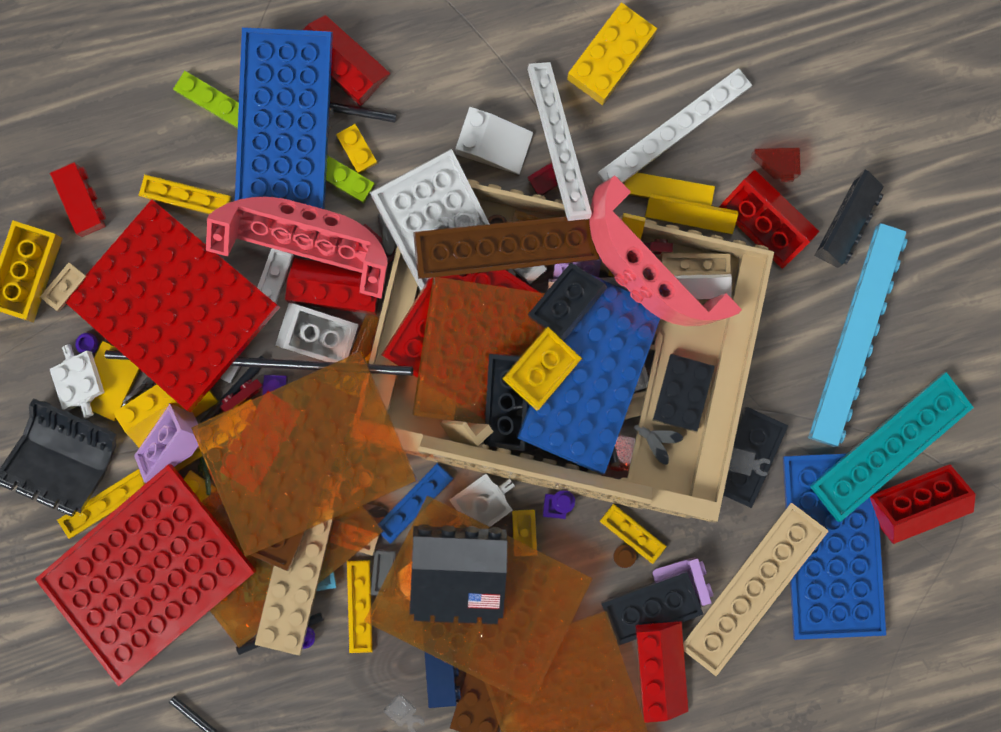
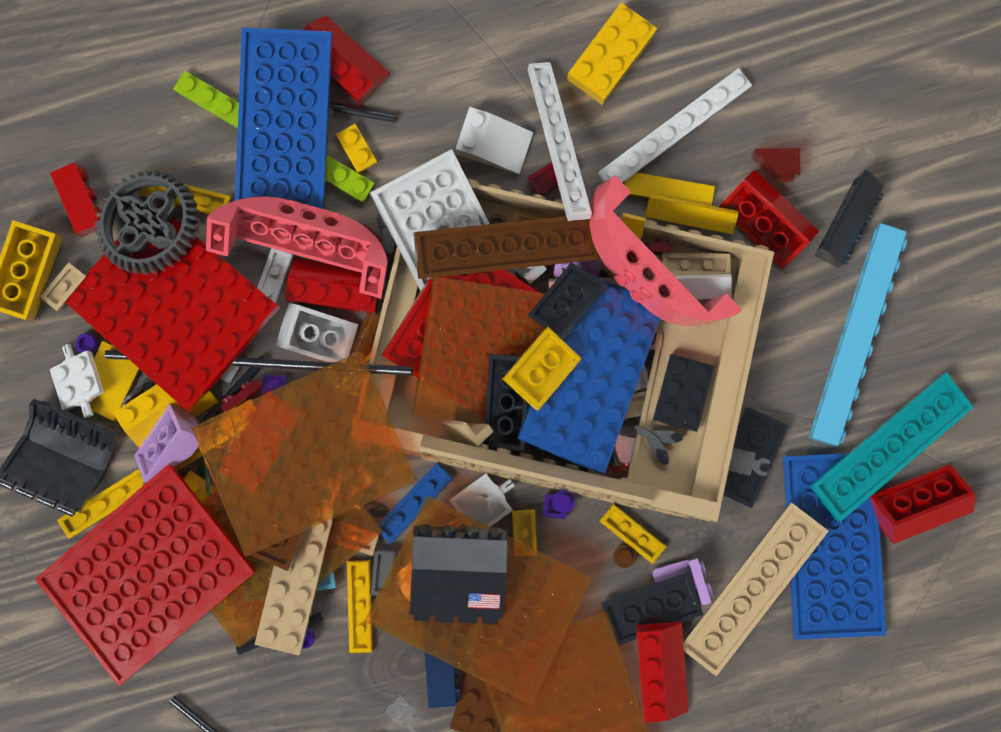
none -> dark grey gear [95,170,200,275]

